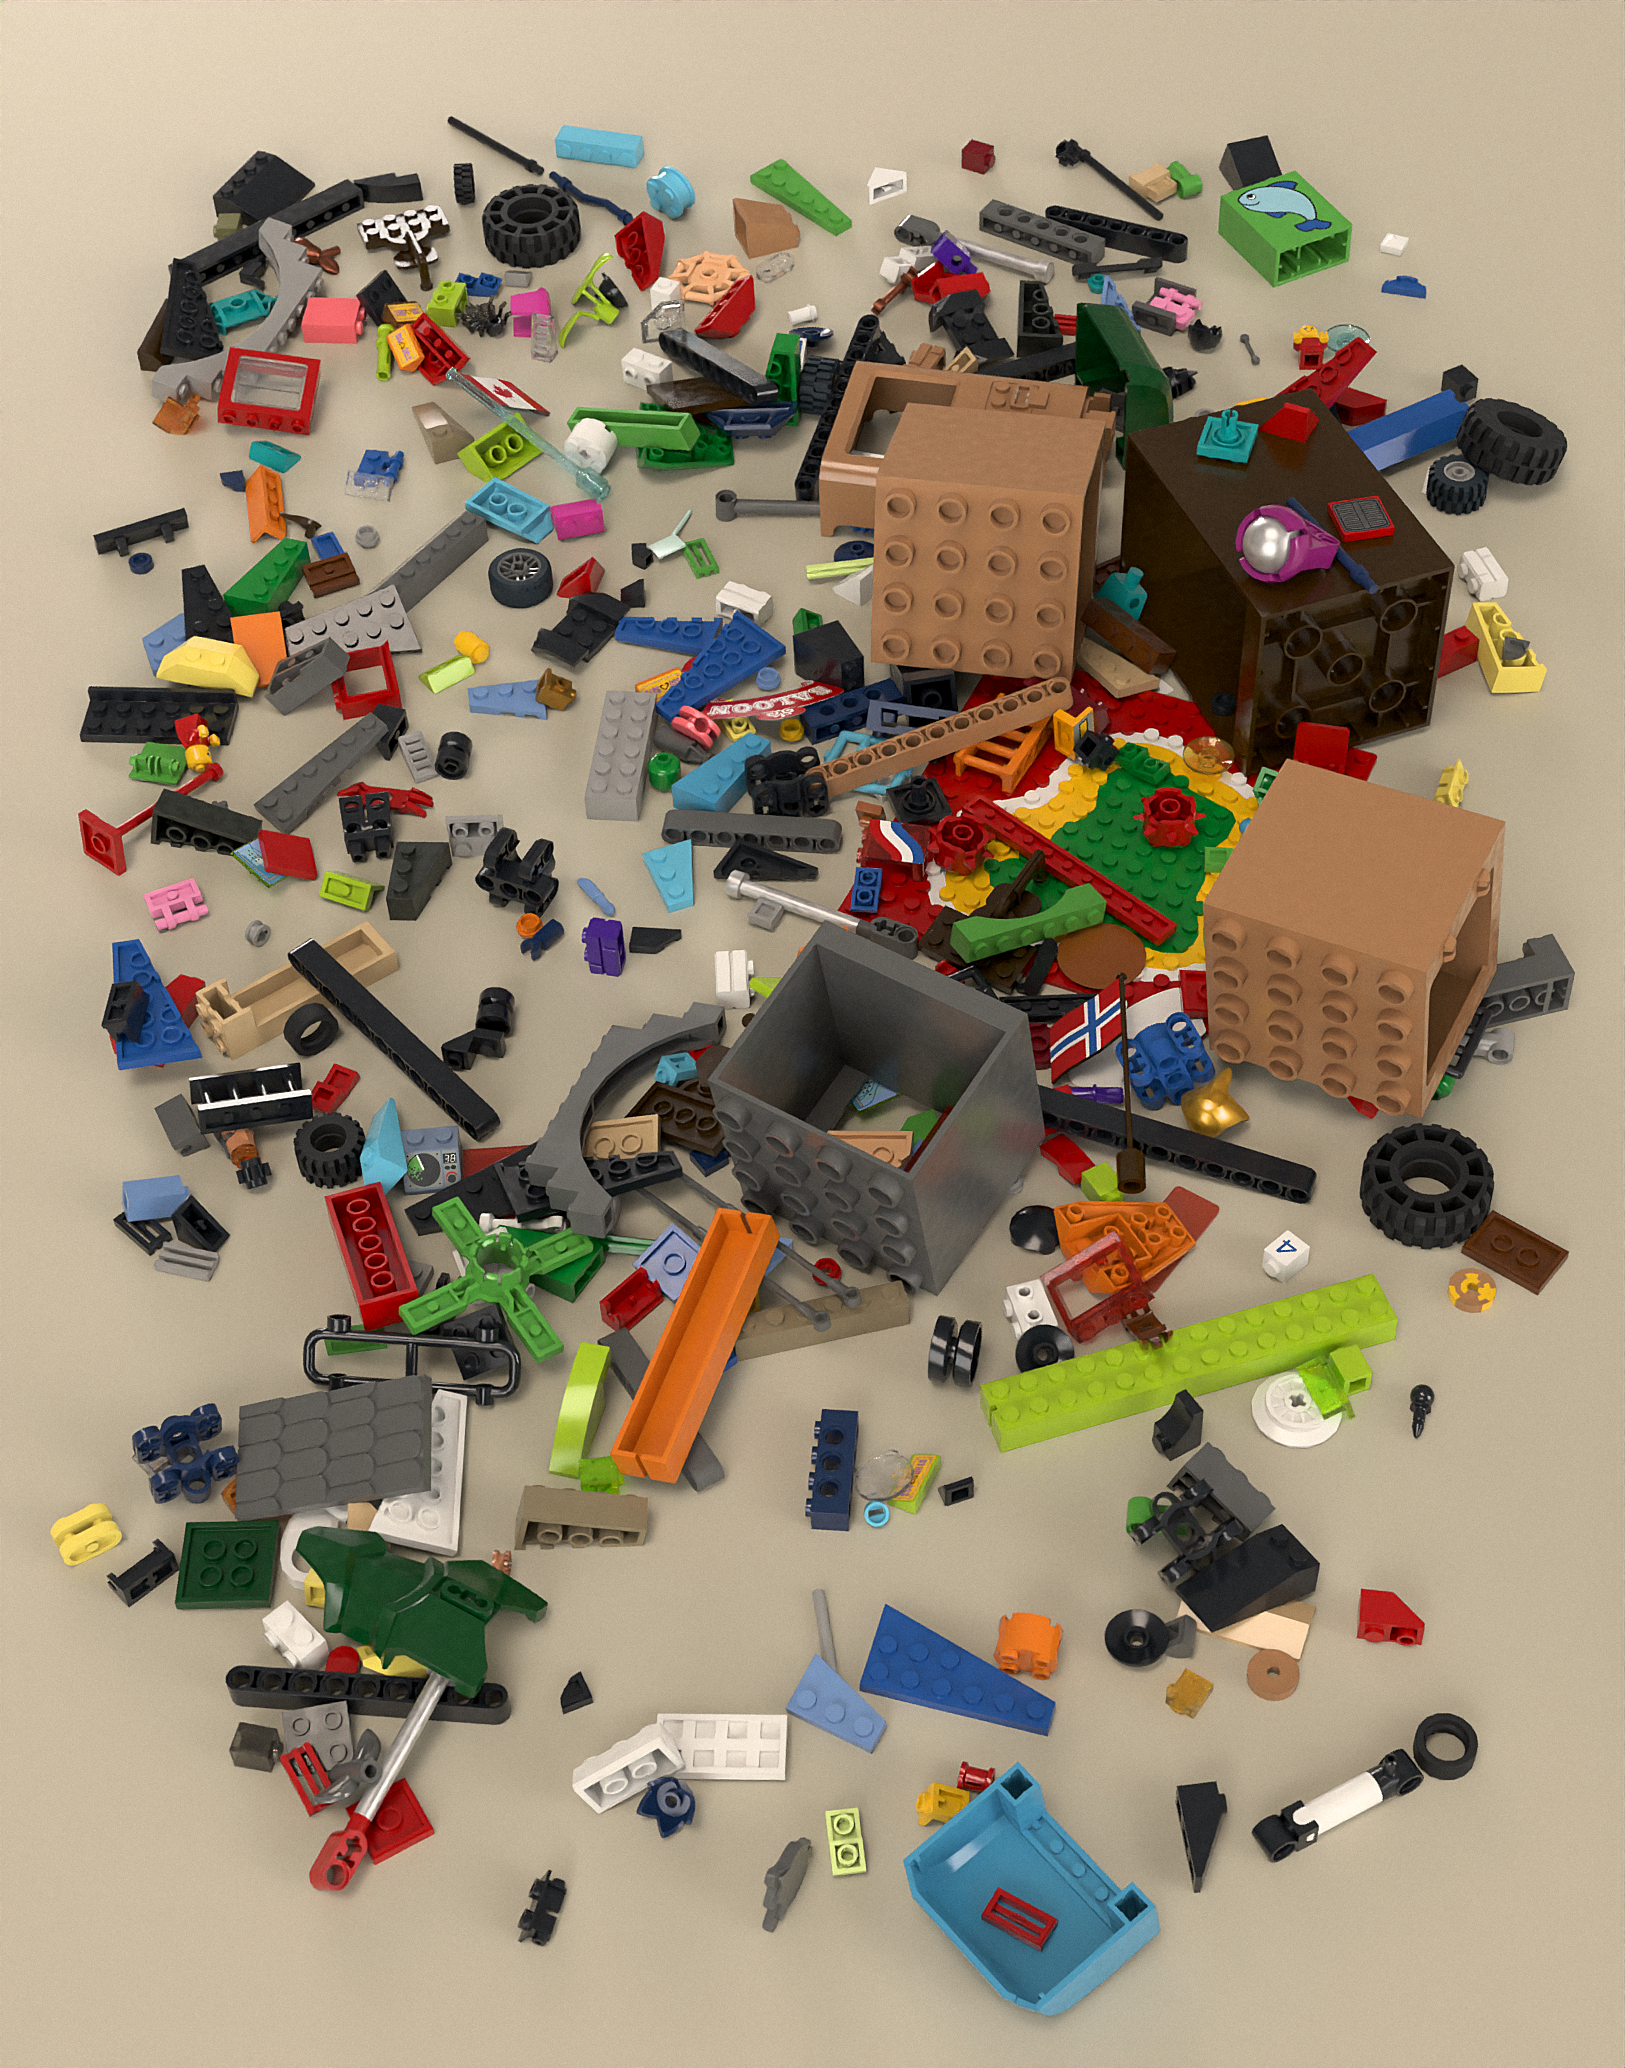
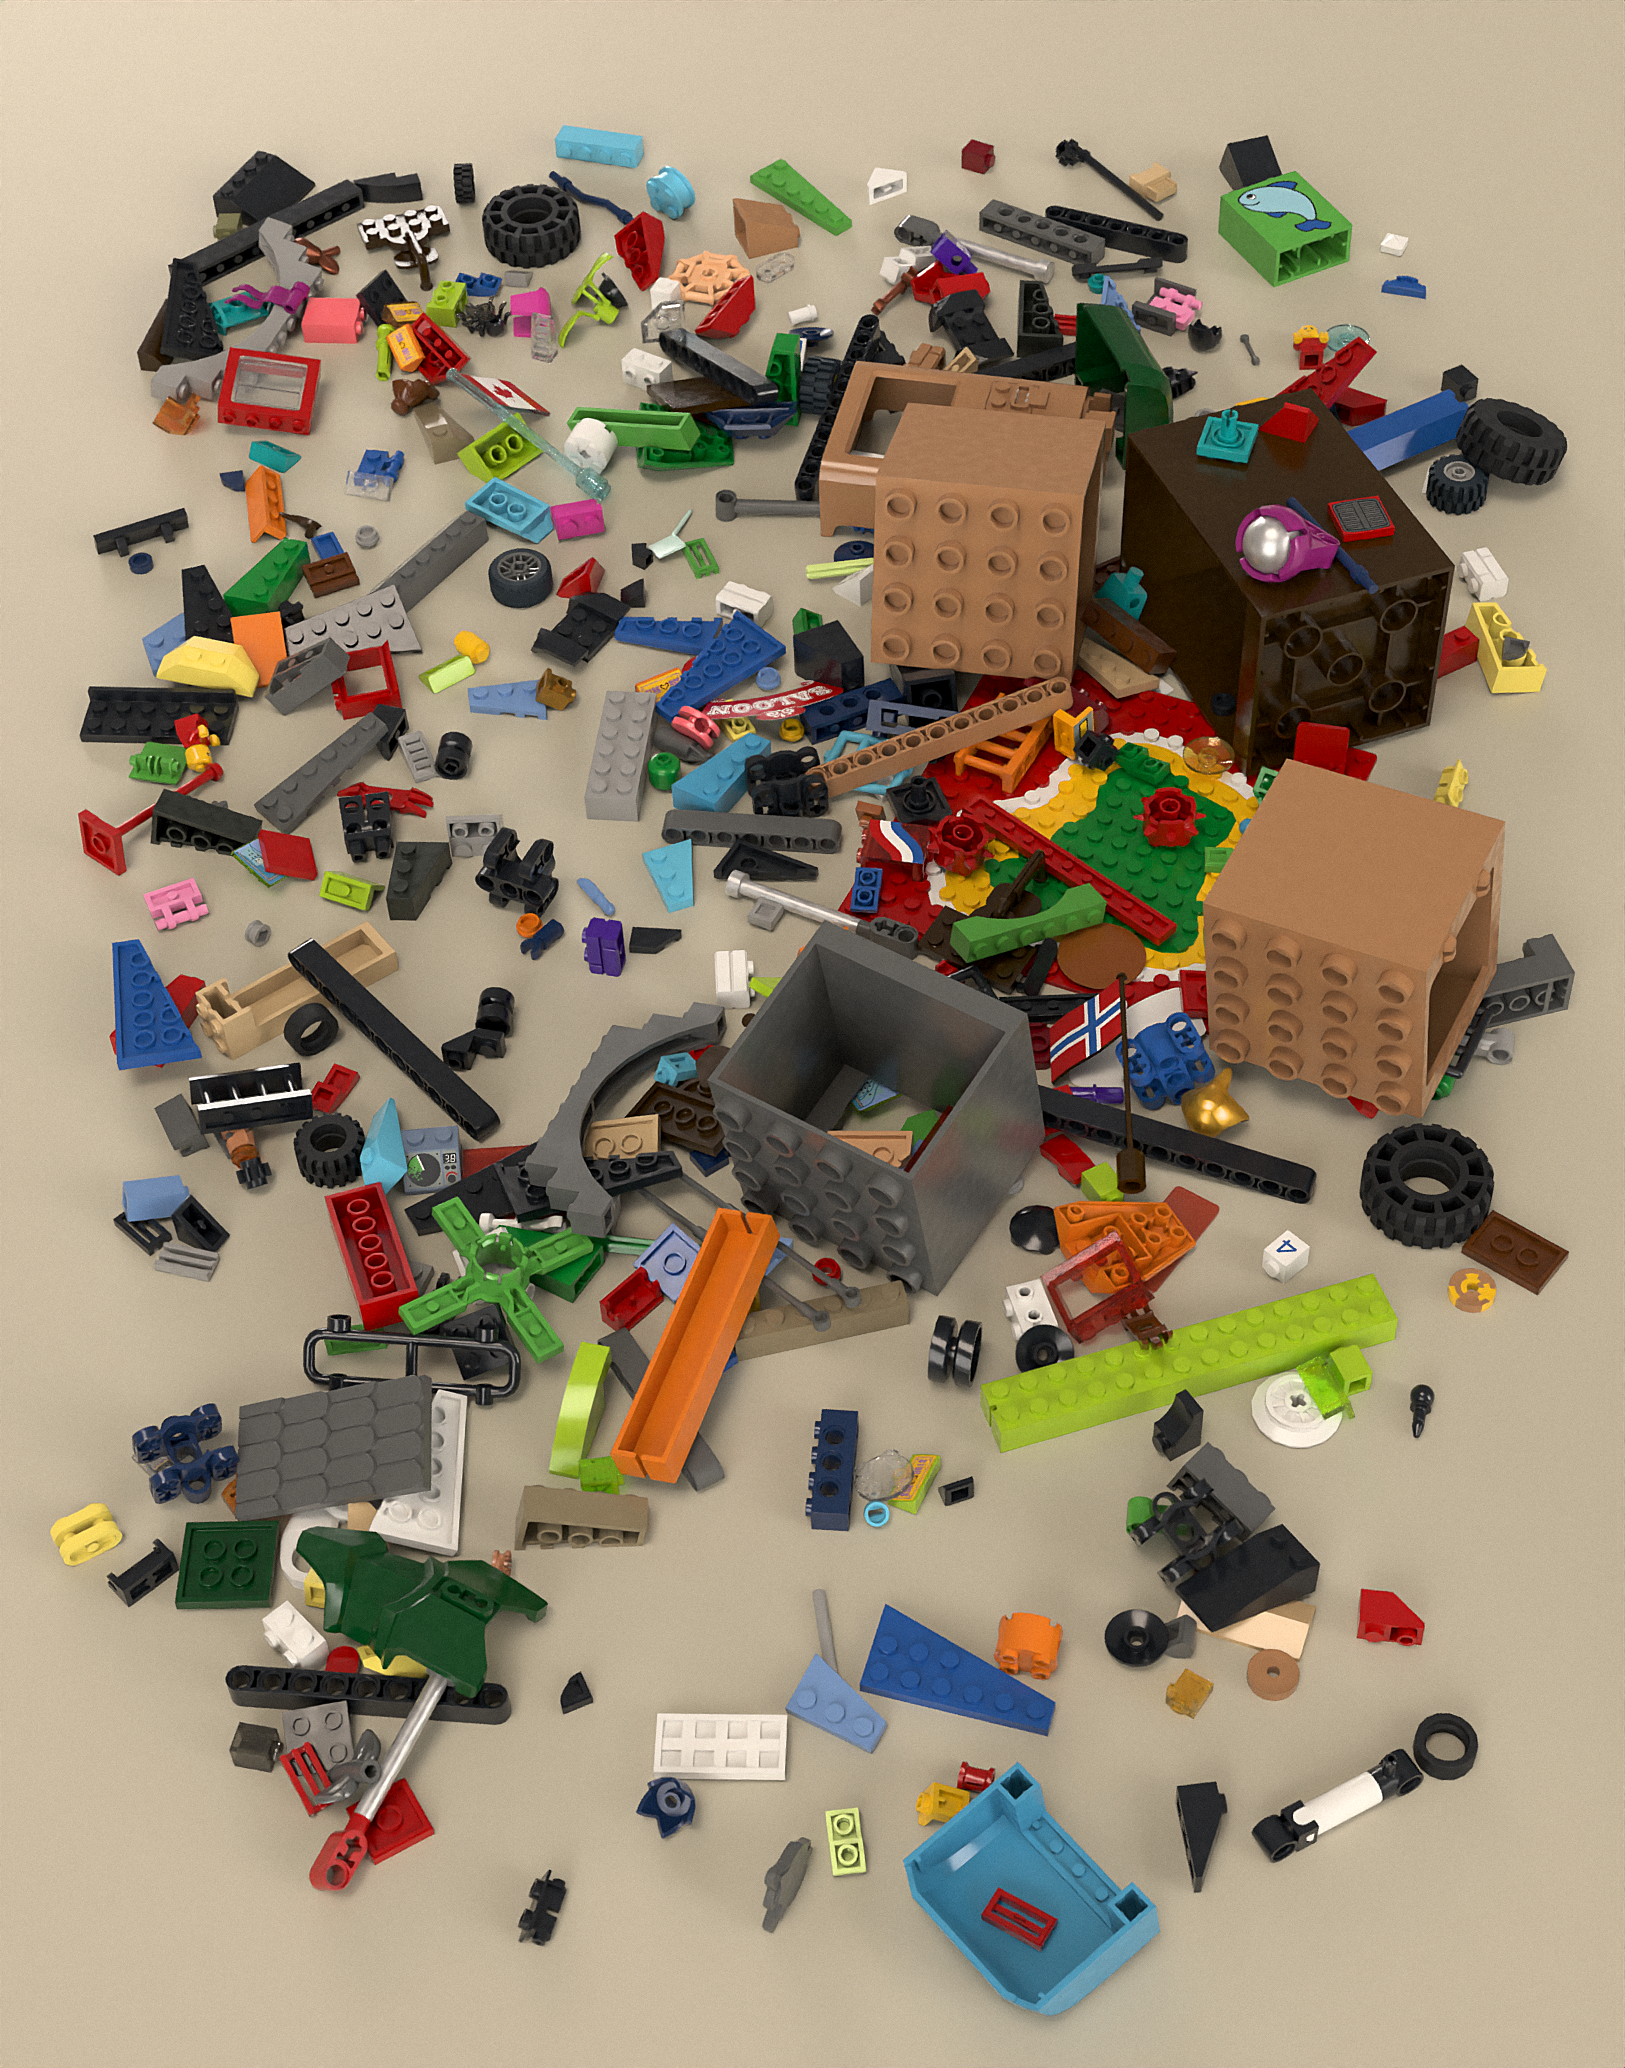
black hinge [101,980,149,1042] -> none
black piece [239,255,266,289] -> none
black bar [447,116,544,175] -> none
white slope [572,1722,685,1814] -> none
bright green piece [1166,161,1203,199] -> none
none -> magenta flag [224,281,310,314]
none -> reddish brown hair [391,379,440,416]

